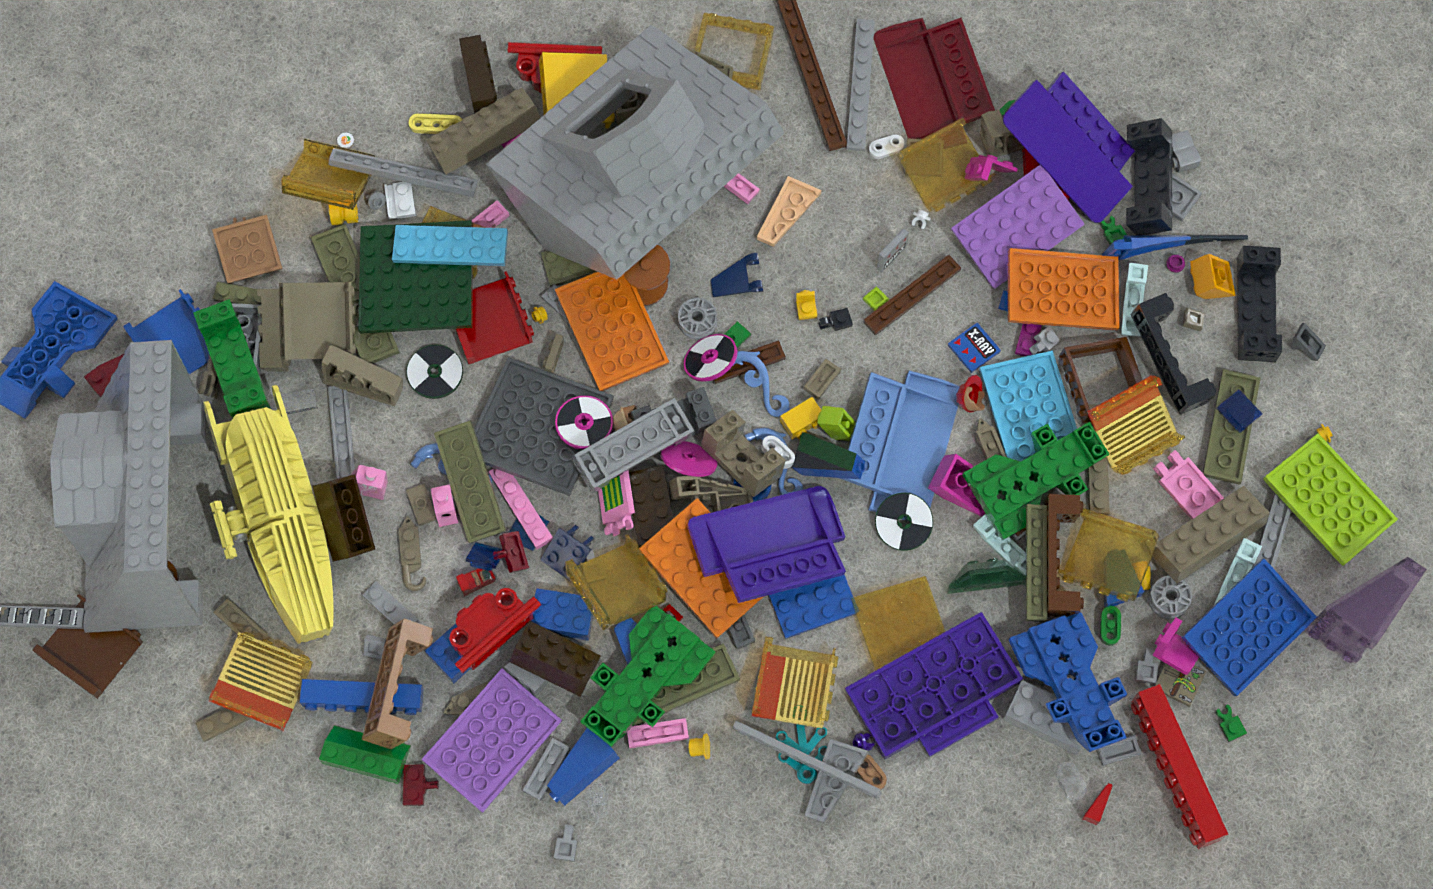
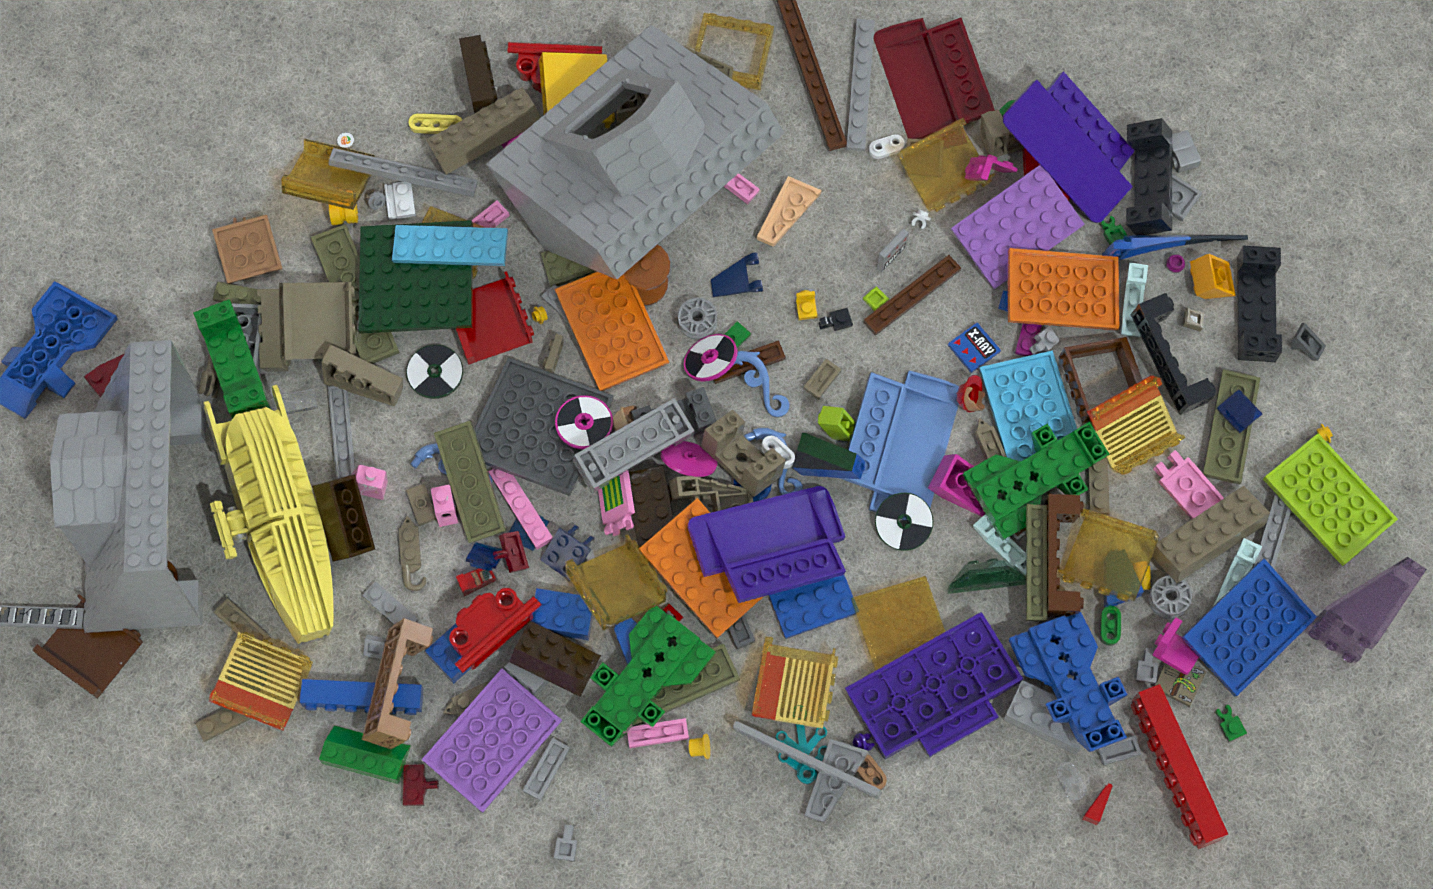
blue panel [123,289,210,375] -> none
blue slope [547,728,620,806] -> none
yellow brick [780,397,821,440] -> none

